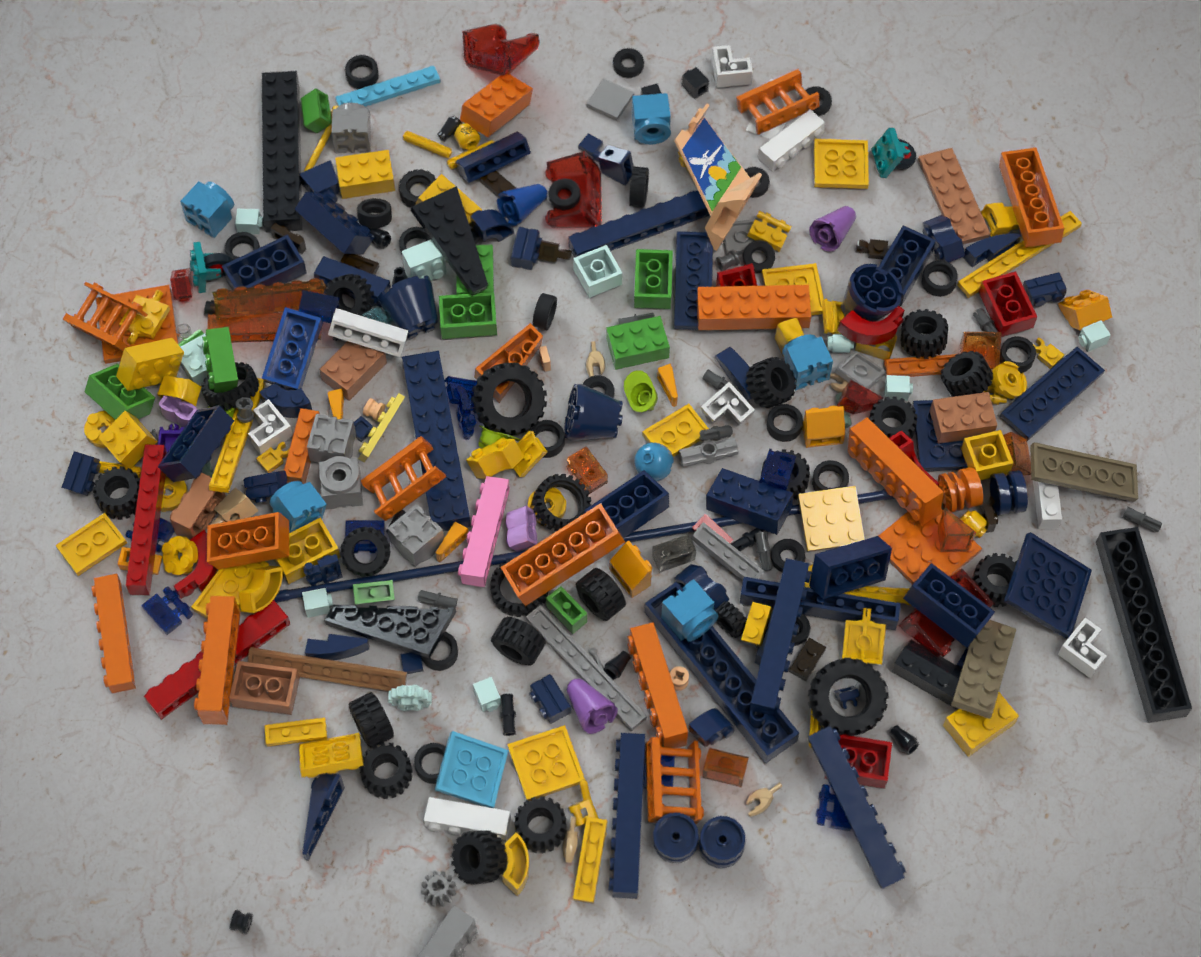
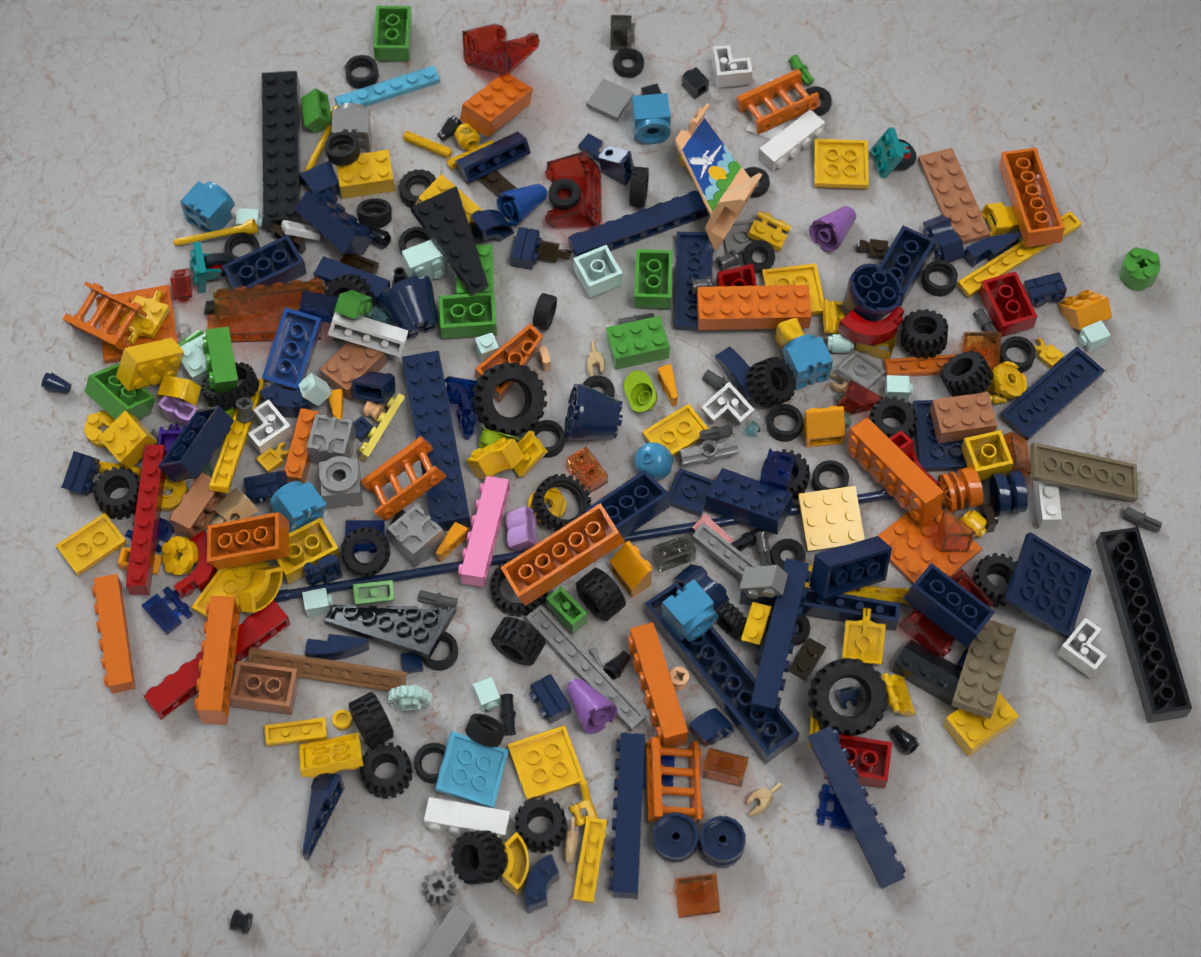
none -> dark blue cone [41,373,72,394]
none -> yellow piece [173,219,258,246]
none -> white tile [281,220,321,240]
none -> light aqua brick [298,373,332,407]
none -> black tyre [325,132,360,166]
none -> yellow tile [332,709,353,731]
none -> bright green brick [334,290,373,319]
none -> dark blue torso [352,371,396,404]
none -> bright green brick [373,6,412,61]
none -> black tyre [465,713,506,747]
none -> light aqua brick [475,333,499,363]
none -> dark blue brick [525,854,560,914]
none -> clear smoke brick [610,15,635,51]
none -> dark blue plate [669,468,714,516]
none -> clear orange slope [674,873,720,918]
none -> dark grey bush [691,276,712,295]
none -> light grey brick [739,565,788,599]
none -> clear light blue hinge [744,421,760,437]
none -> bright green axle [788,55,814,86]
none -> yellow plate [881,673,916,717]
none -> bright green brick [1119,247,1161,291]

